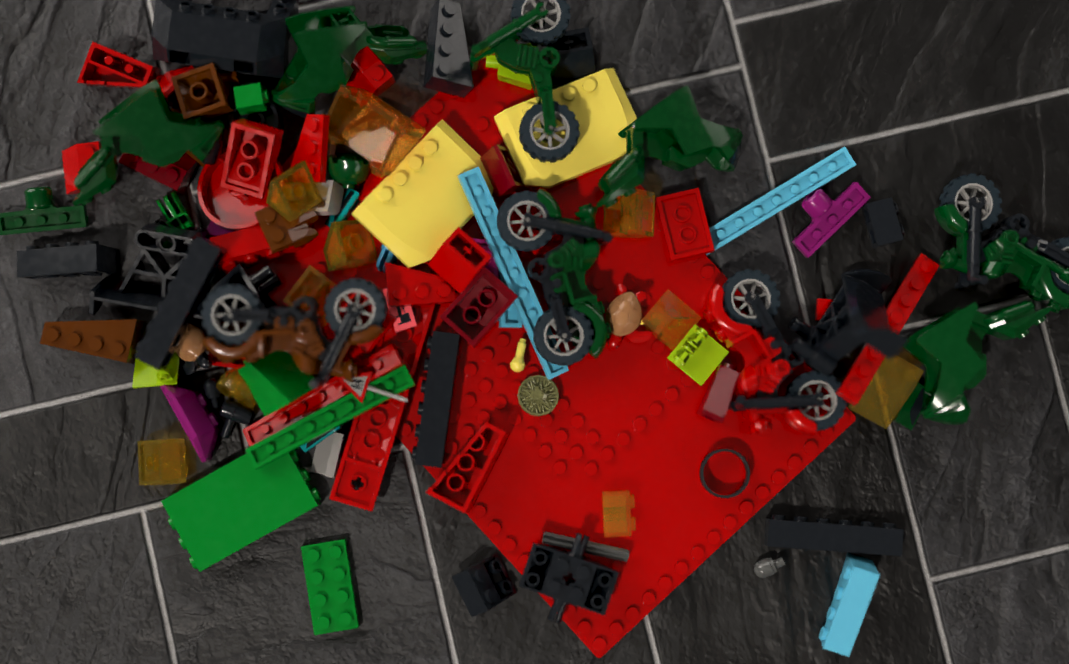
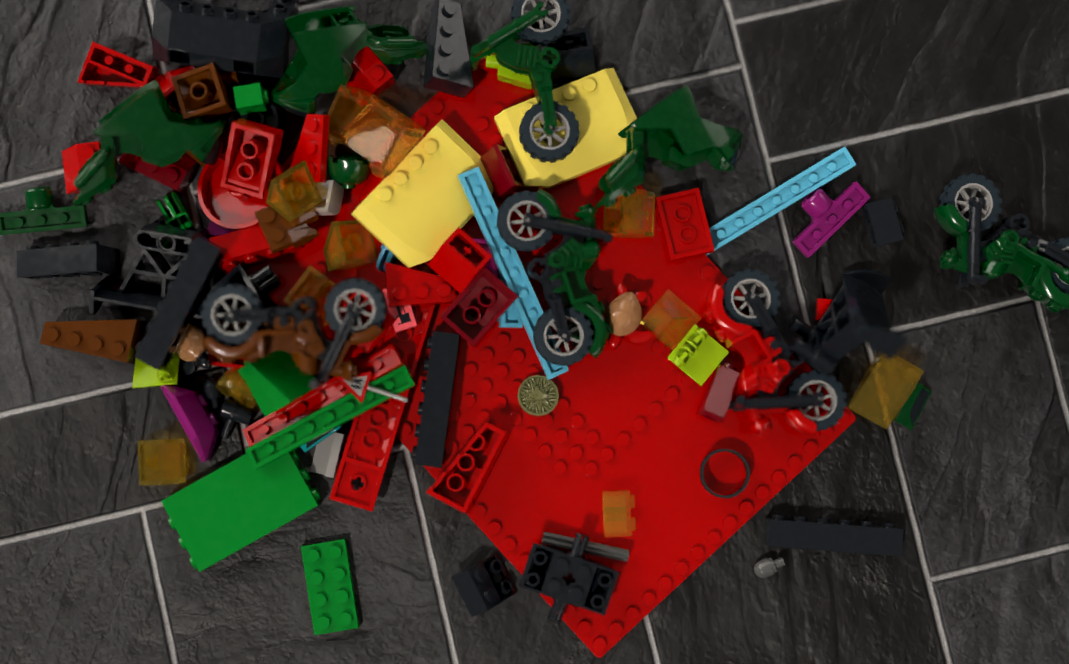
teal slope [325,189,360,232] -> none
light yellow piece [510,338,527,372] -> none
medium azure wedge [819,552,880,657] -> none
red plate [835,253,940,406] -> none
dark green piece [903,301,1051,425] -> none

